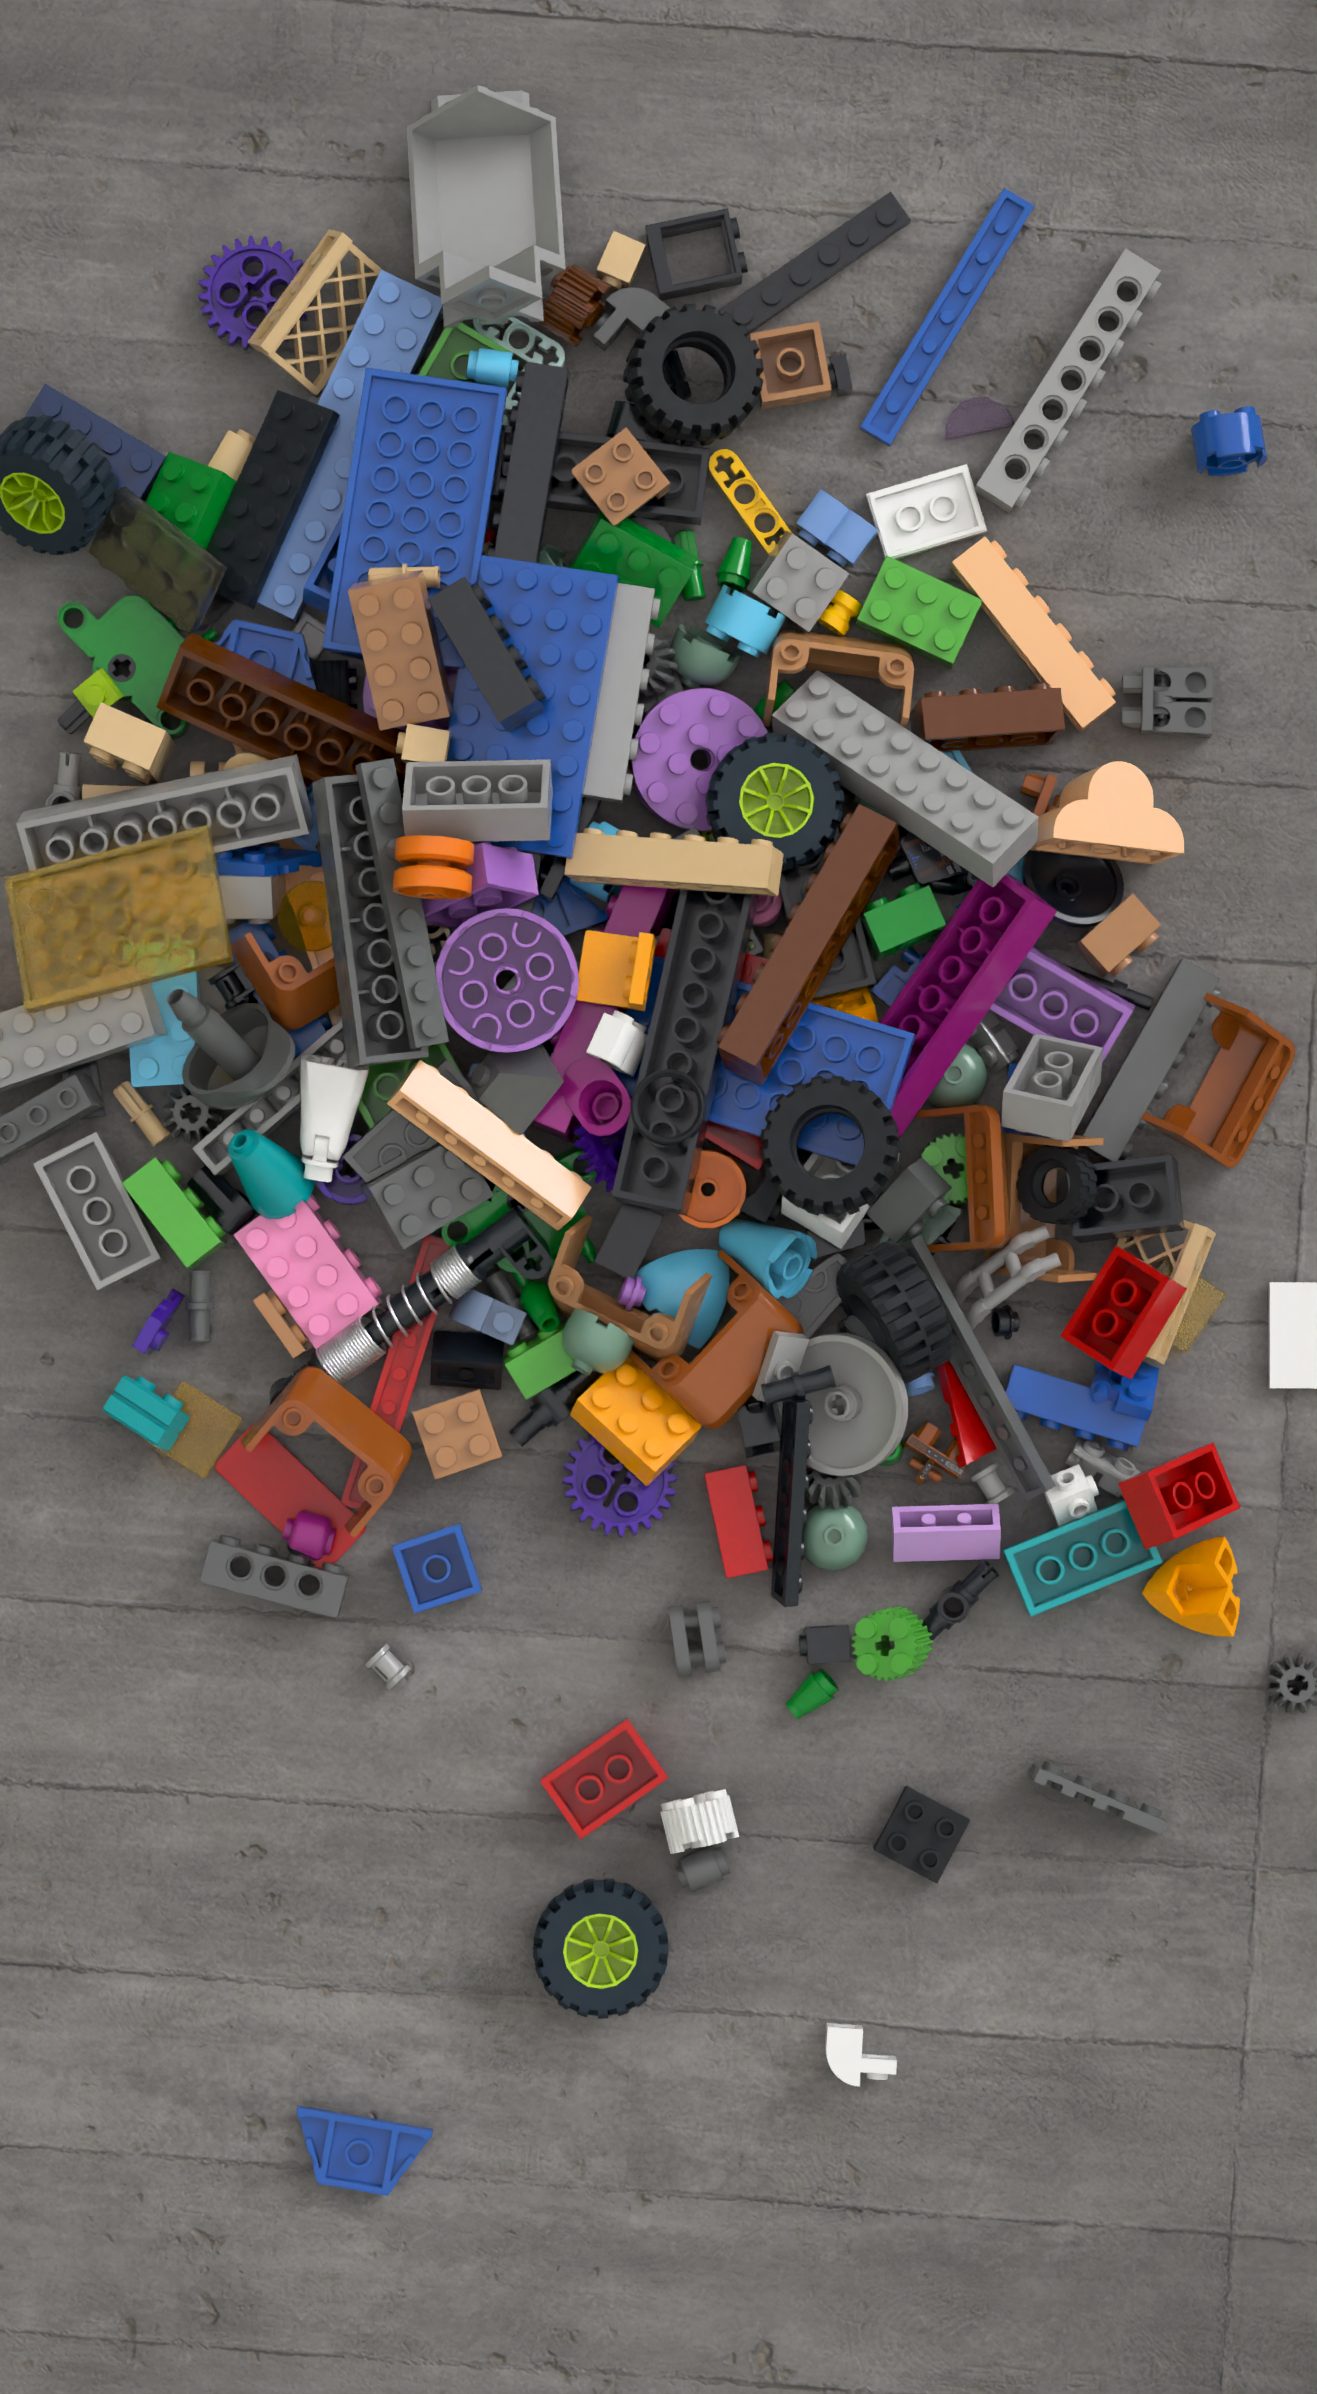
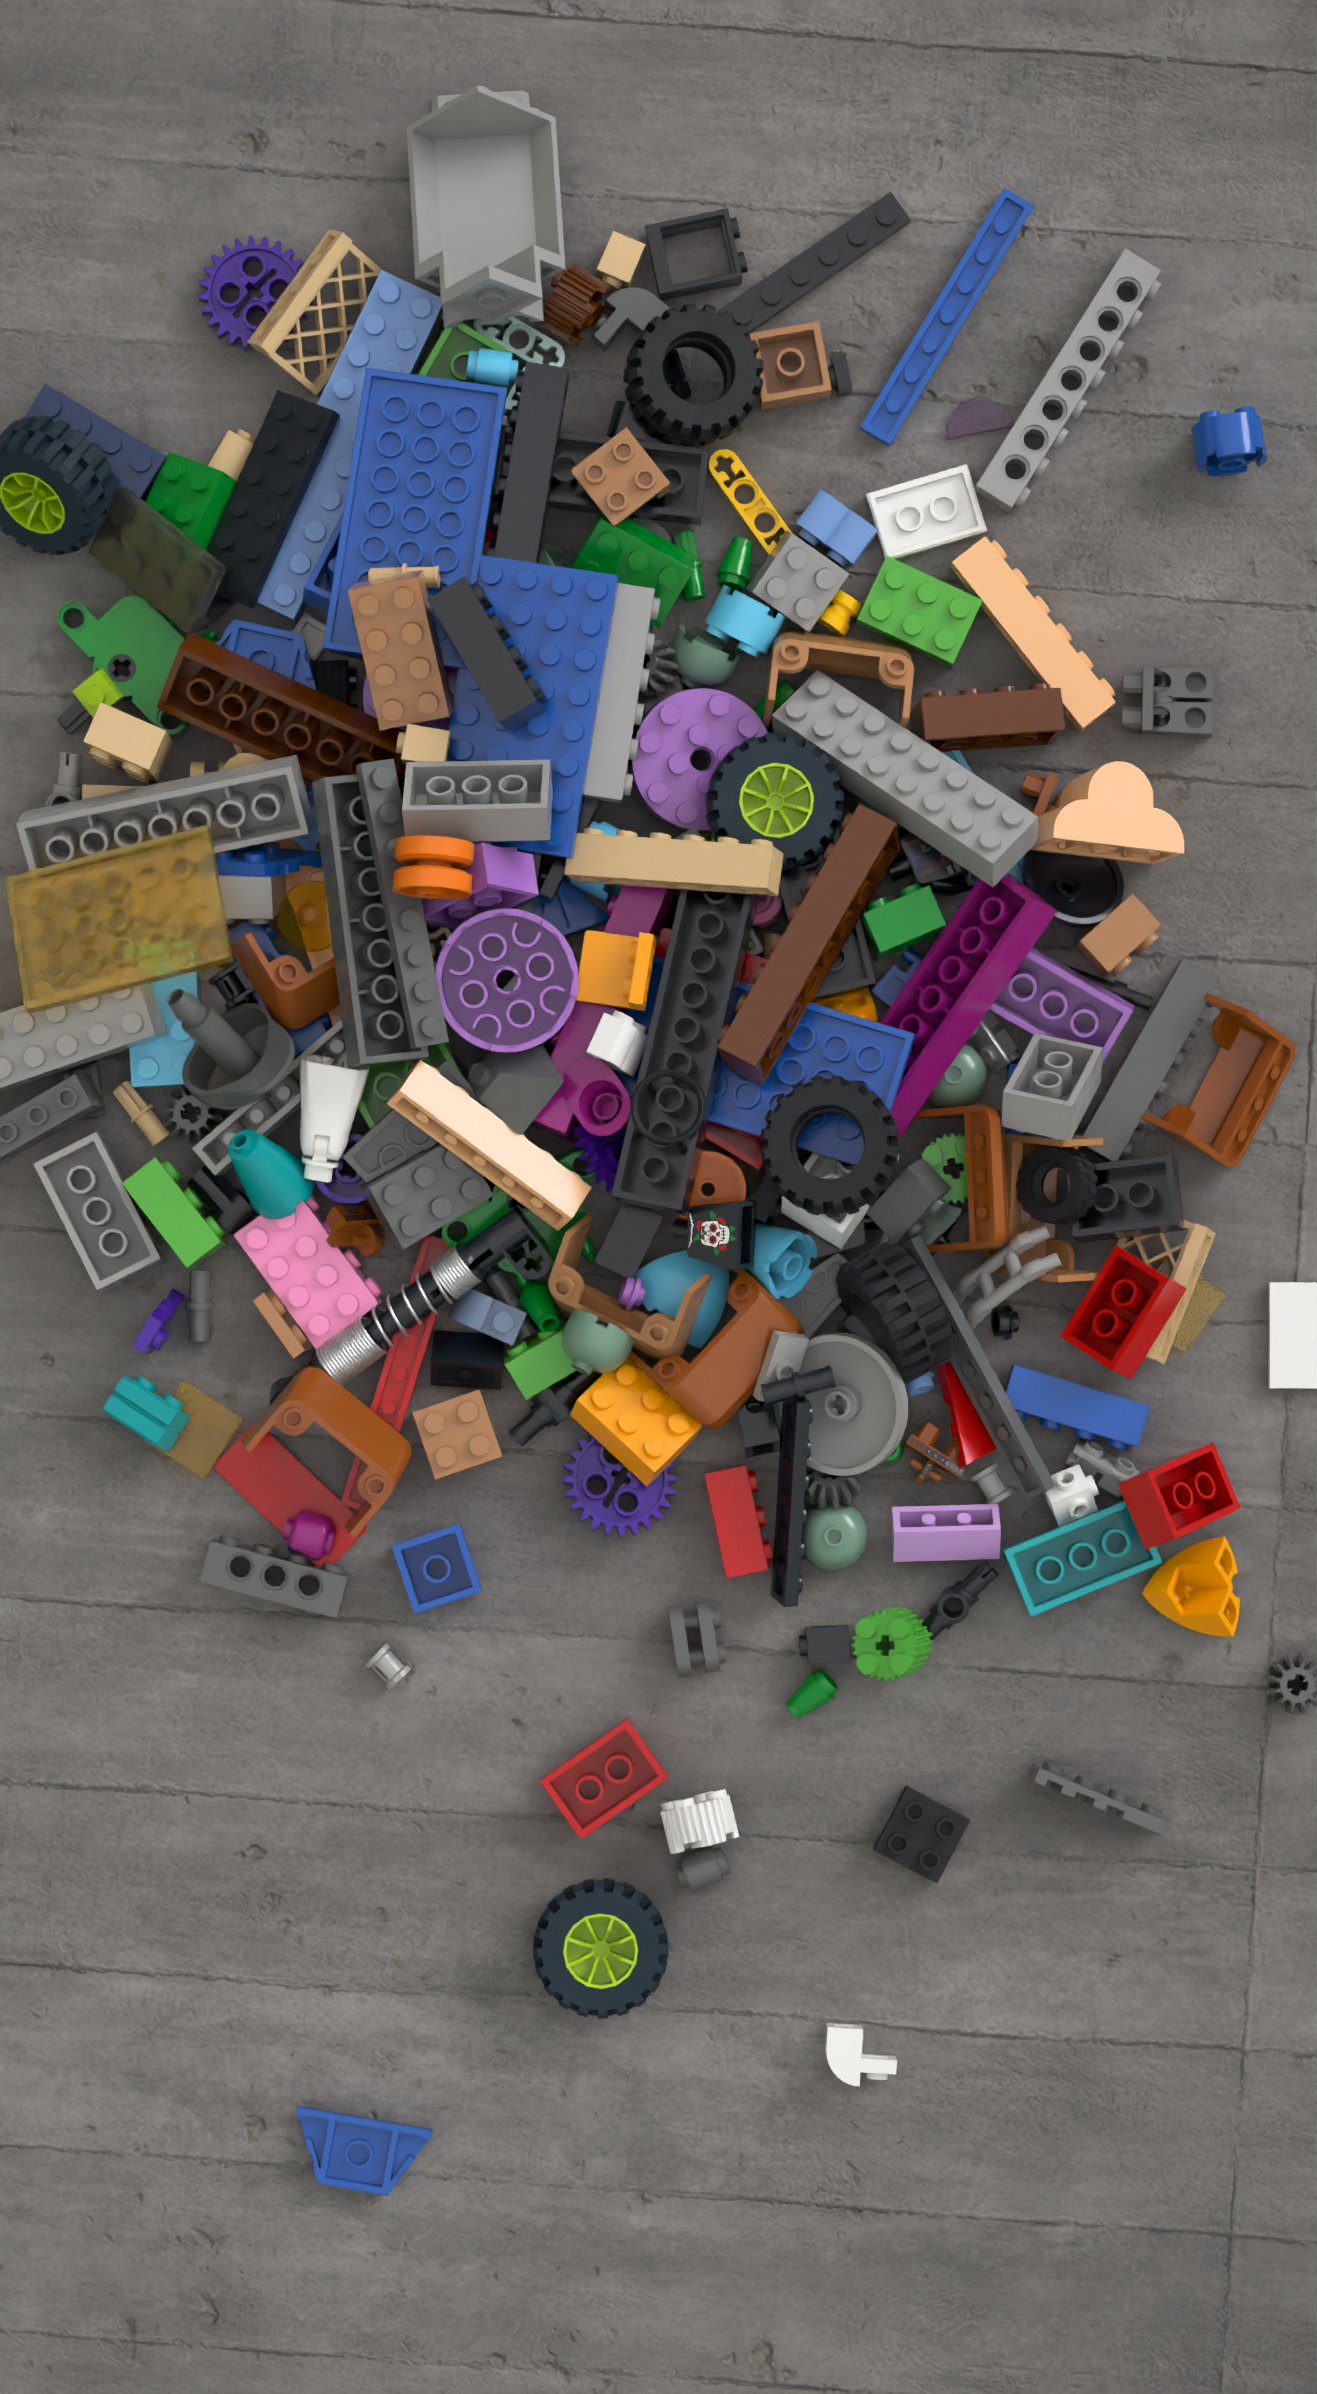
blue plate [1091,1360,1159,1421] -> none
none -> dark orange hips [325,1204,385,1256]
none -> black torso [672,1200,756,1270]

